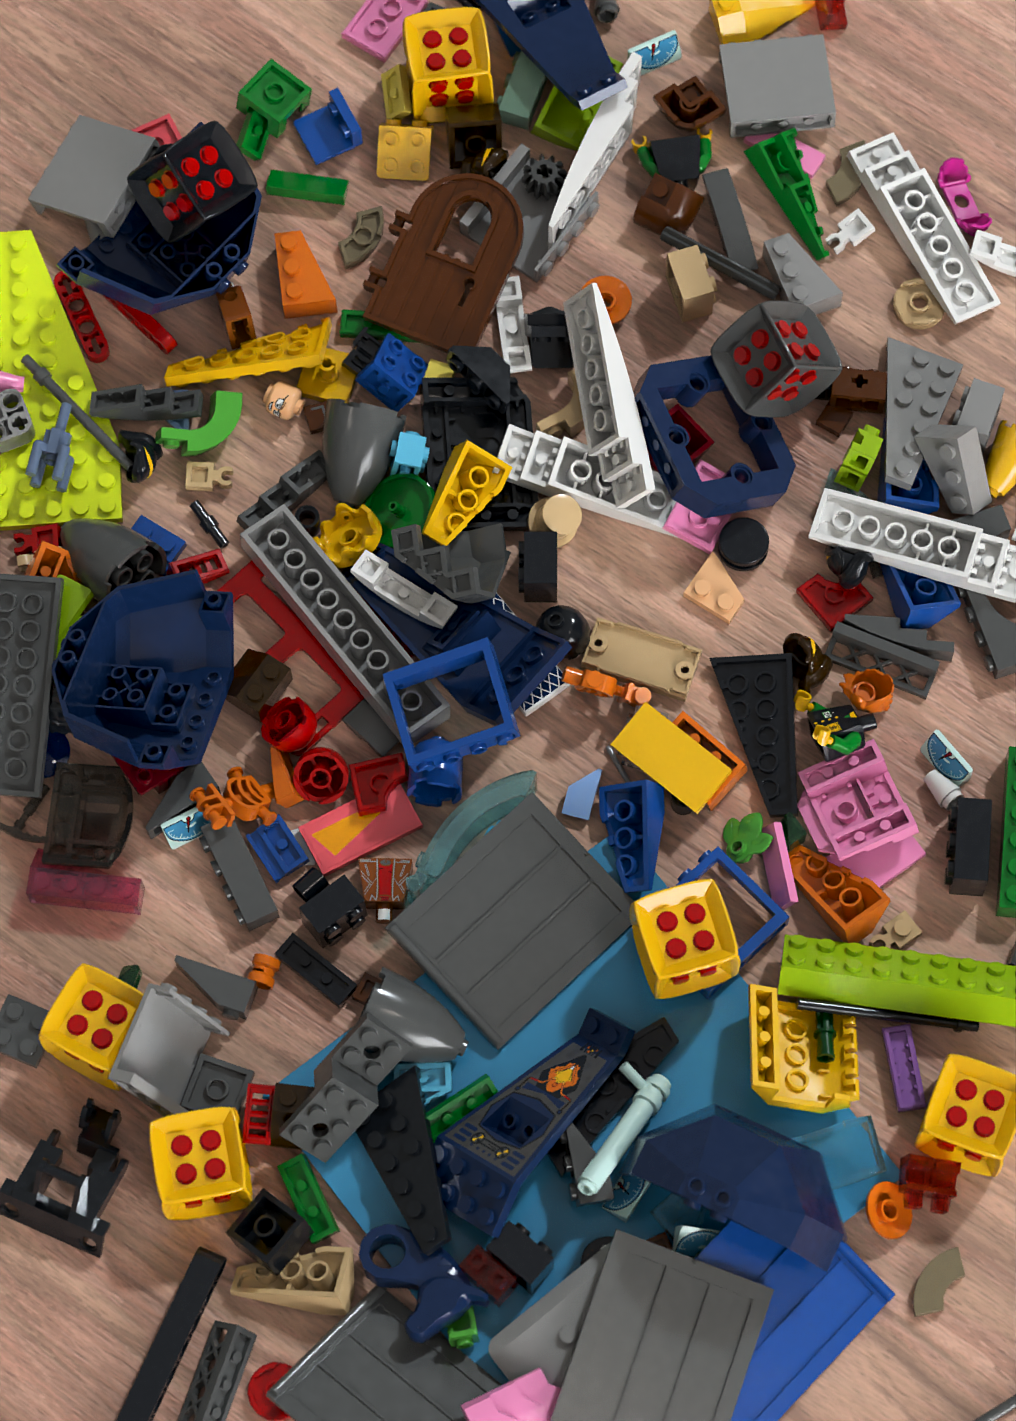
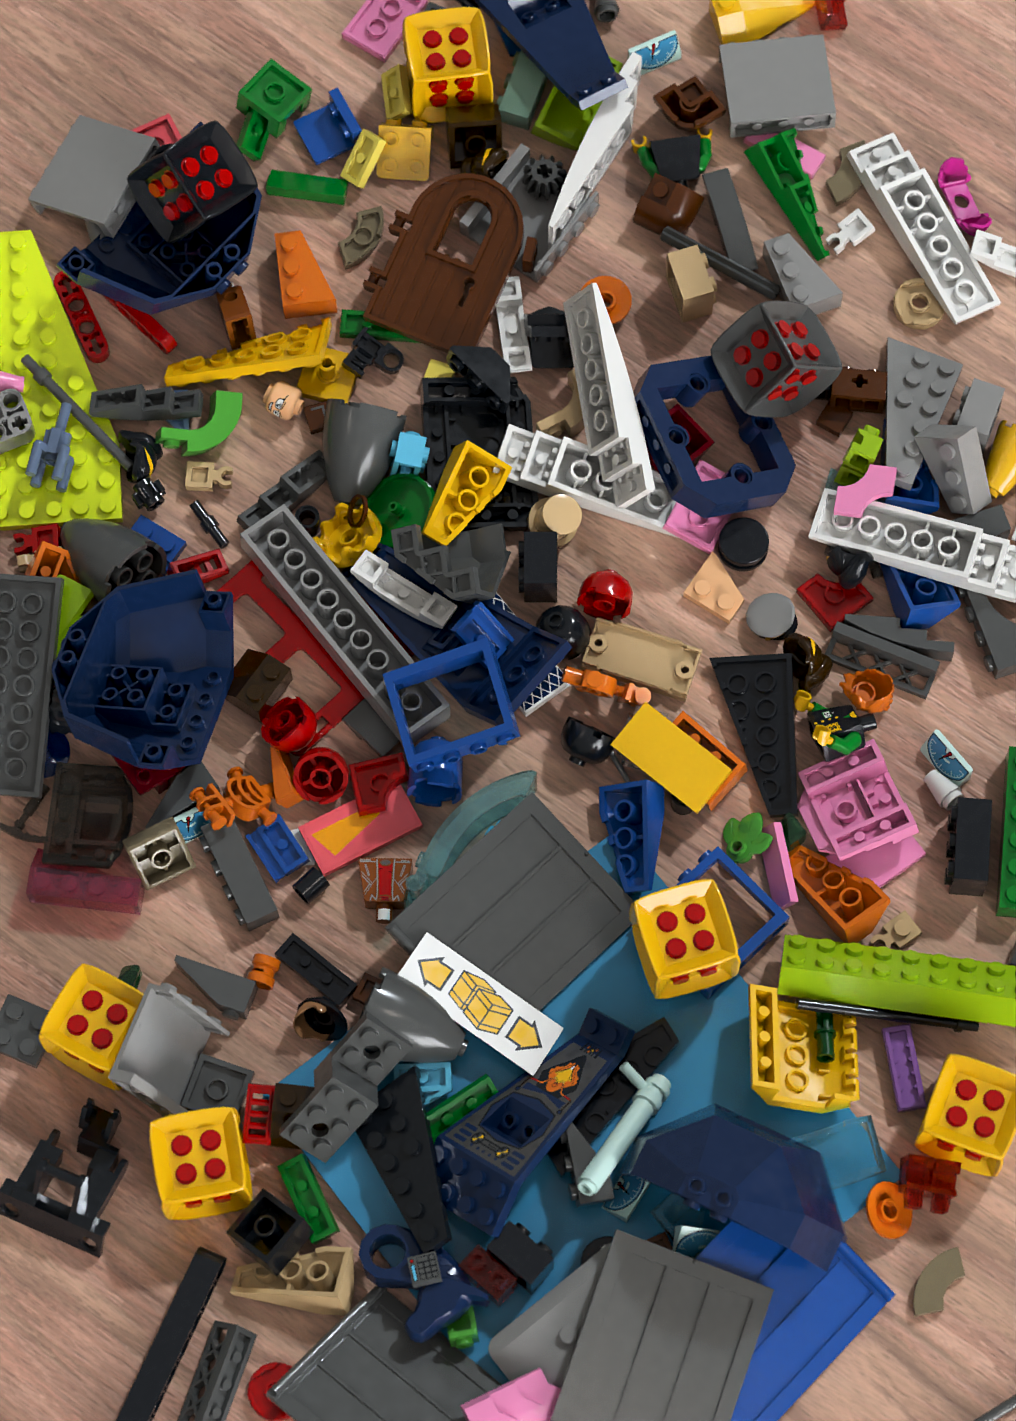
black brick [299,875,368,949] -> none
blue bracket [355,333,428,412] -> none
light blue slope [562,768,603,820] -> none
none -> dark tan brick [122,817,196,890]
none -> black gear [131,477,166,511]
none -> black piece [293,996,348,1042]
none -> light yellow plate [340,129,387,189]
none -> reddish brown piece [347,494,368,528]
none -> sticker [398,932,564,1076]
none -> dark grey tile [407,1251,442,1288]
none -> blue plate [451,601,515,669]
none -> reddish brown tile [522,237,538,273]
none -> black cylinder [561,716,615,767]
none -> red cylinder [577,569,633,620]
none -> light grey piece [746,593,798,641]
none -> bright pink tile [834,464,897,518]

